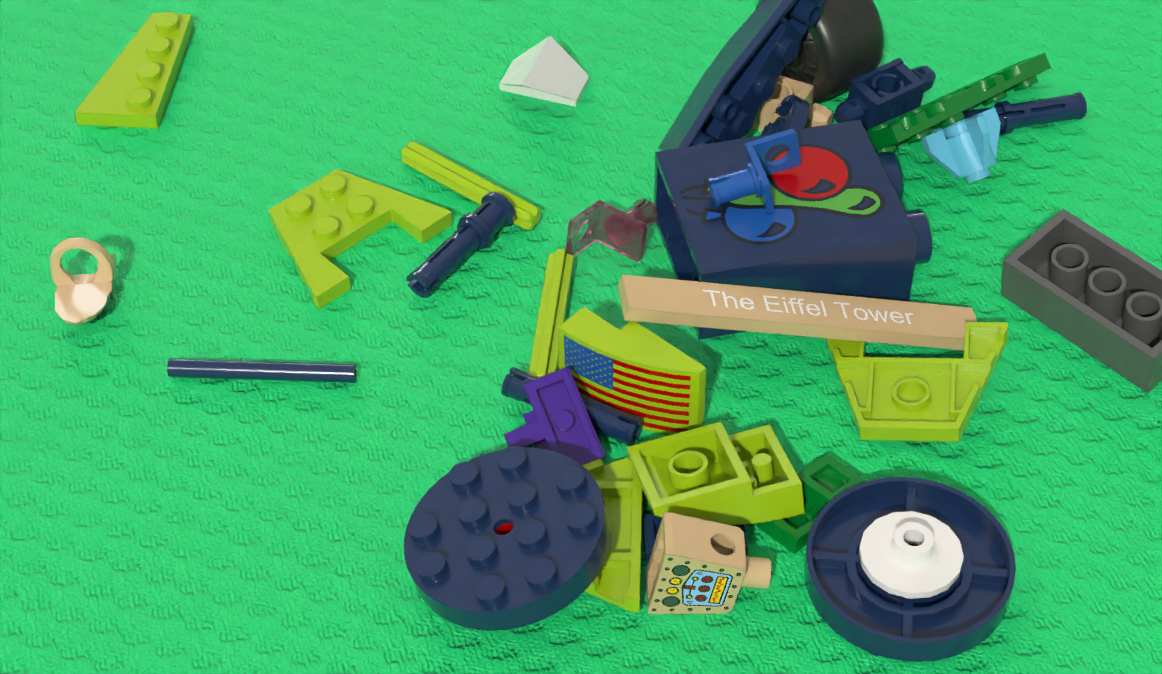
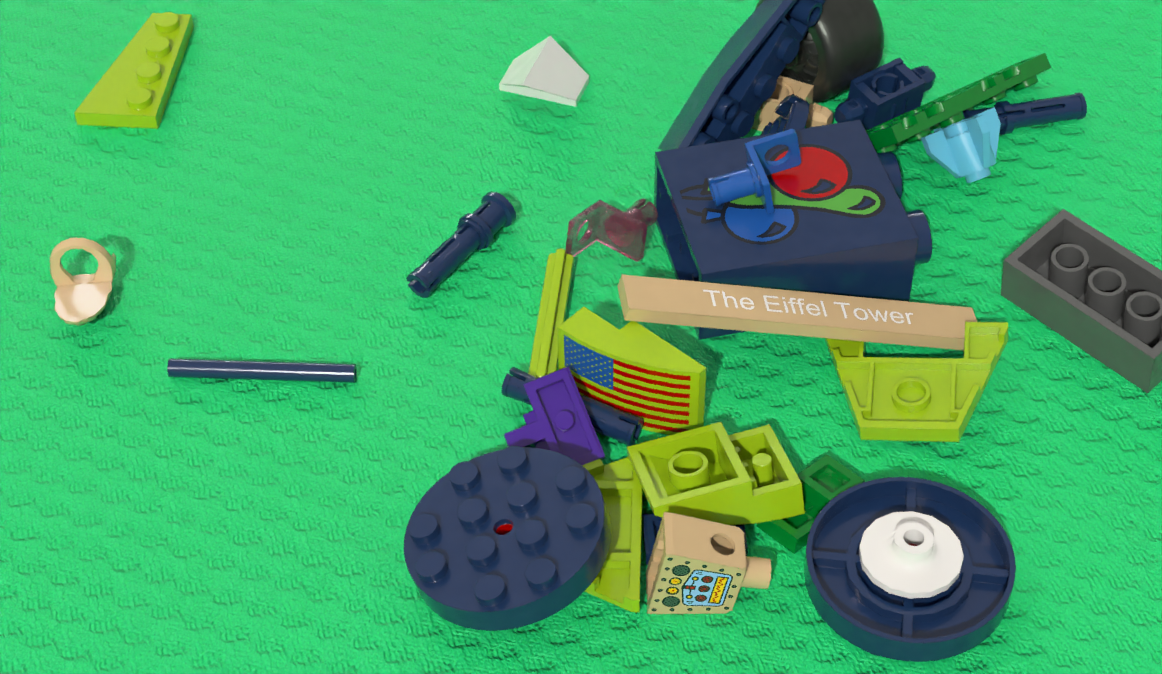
lime wing [268,169,452,309] -> none
lime axle [401,141,541,230] -> none

